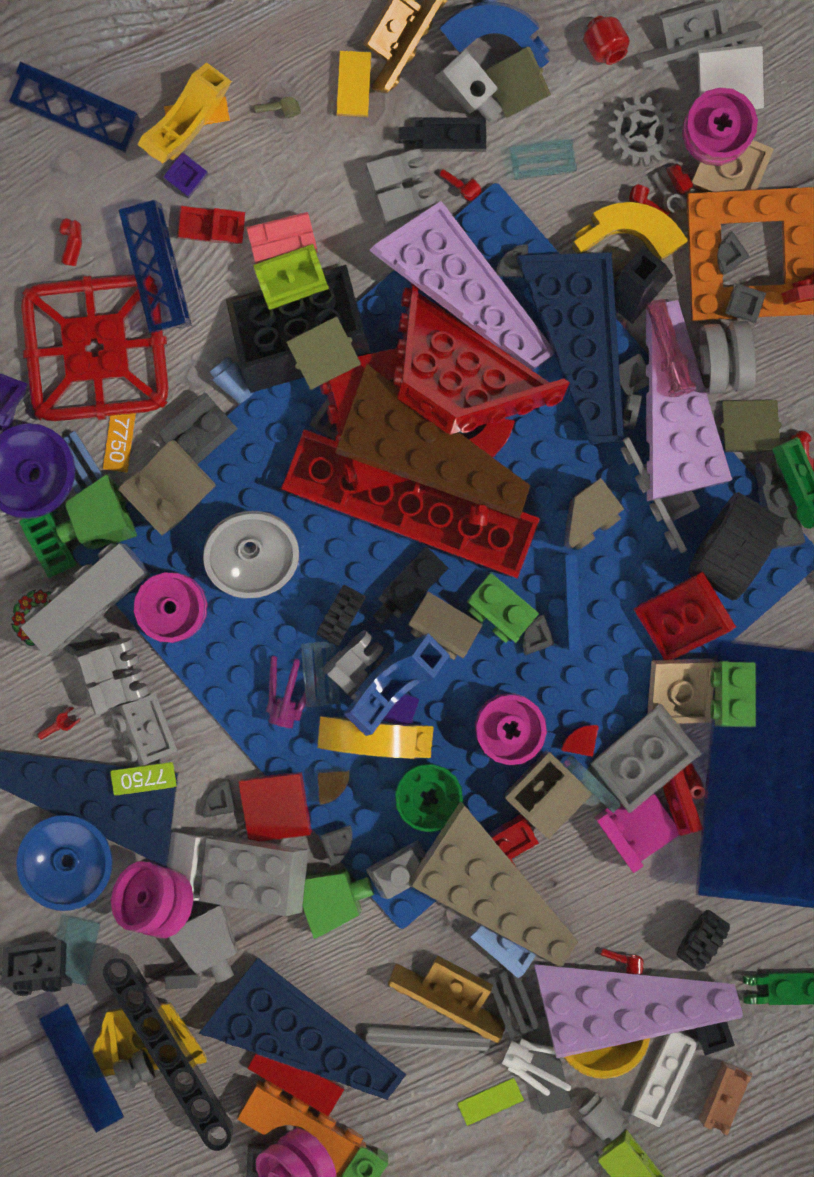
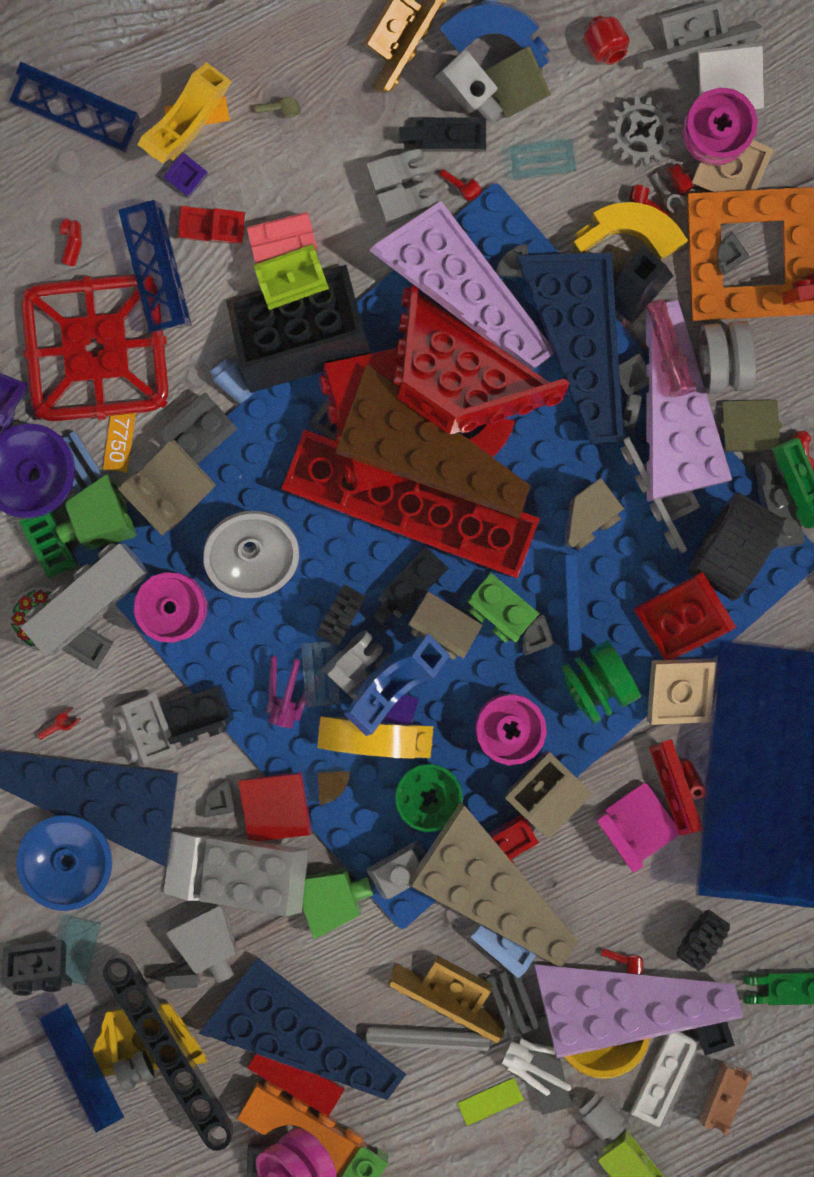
light grey legs [73,637,149,715] -> none
lime sticker [111,762,177,796] -> none
dark pink wheel [111,861,193,939] -> none
olive piece [287,317,361,390] -> none
dark grey tile [321,824,352,866] -> none
yellow tile [337,51,371,118] -> none
red hand [468,505,490,526] -> none
red tile [561,725,599,757] -> none
clear light blue tile [563,756,621,813] -> none
light grey tile [590,704,701,813] -> none
bright green bracket [710,661,756,727] -> none
dark grey tile [724,283,766,323] -> none
none -> black bracket [161,684,234,746]
none -> green wheel [560,640,641,724]

